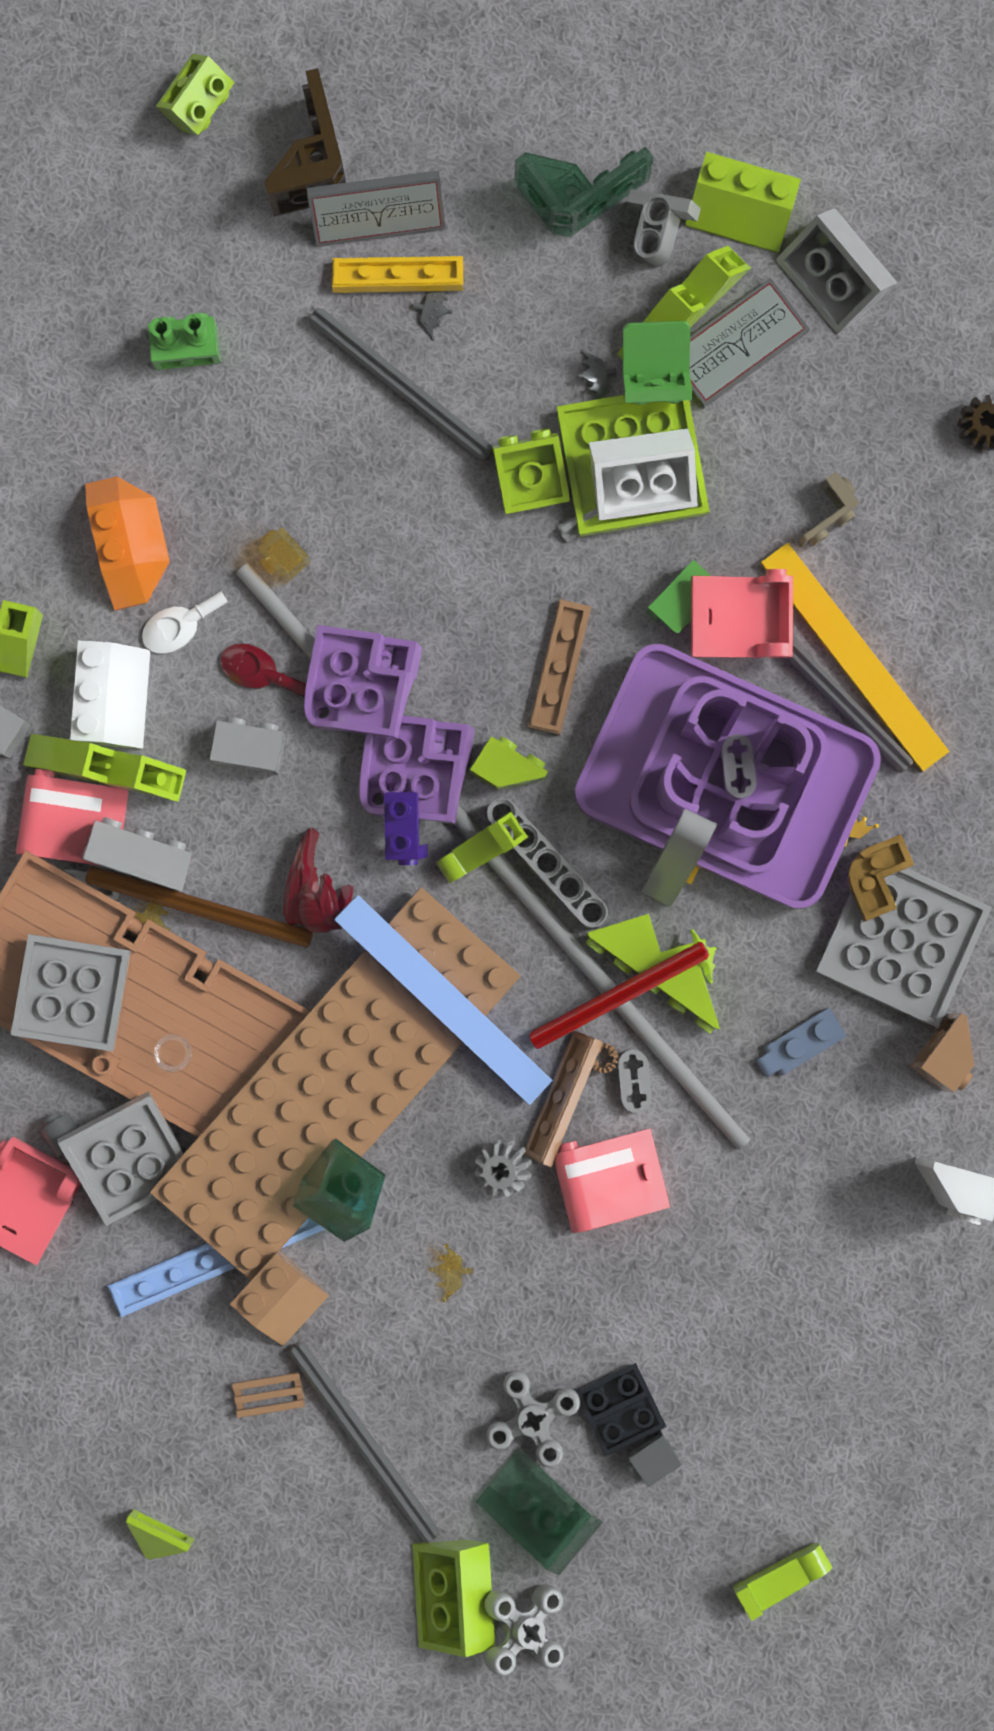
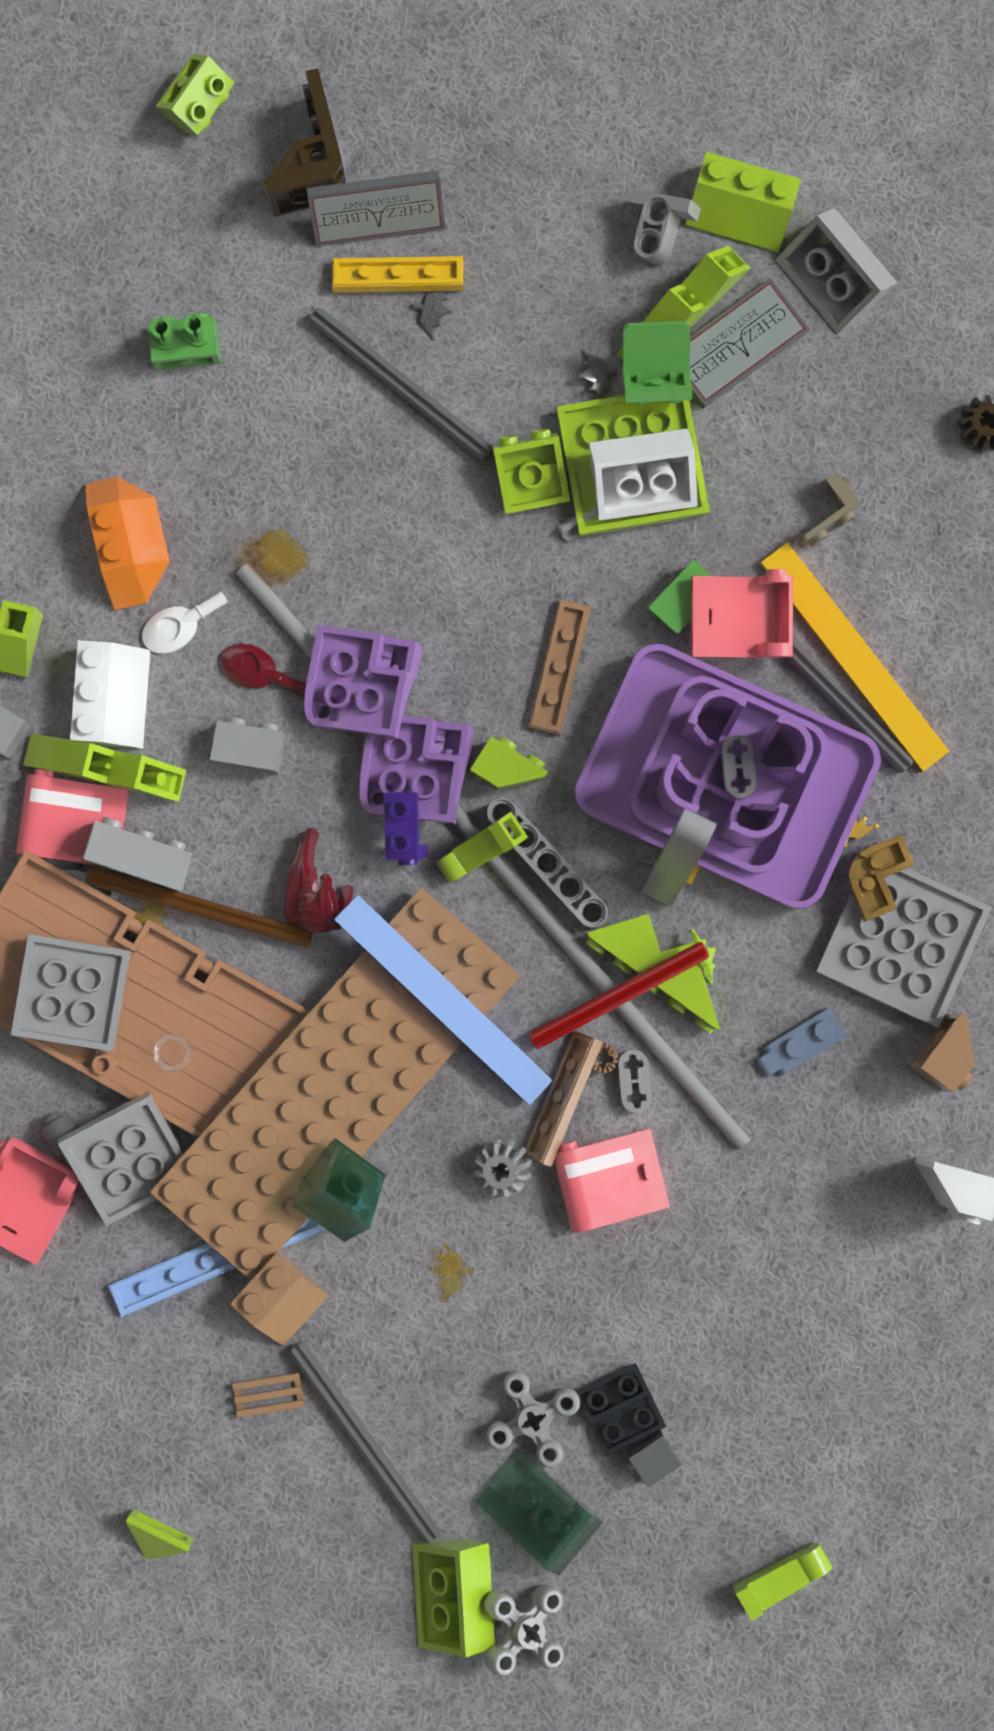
clear green bracket [514,146,653,237] -> none

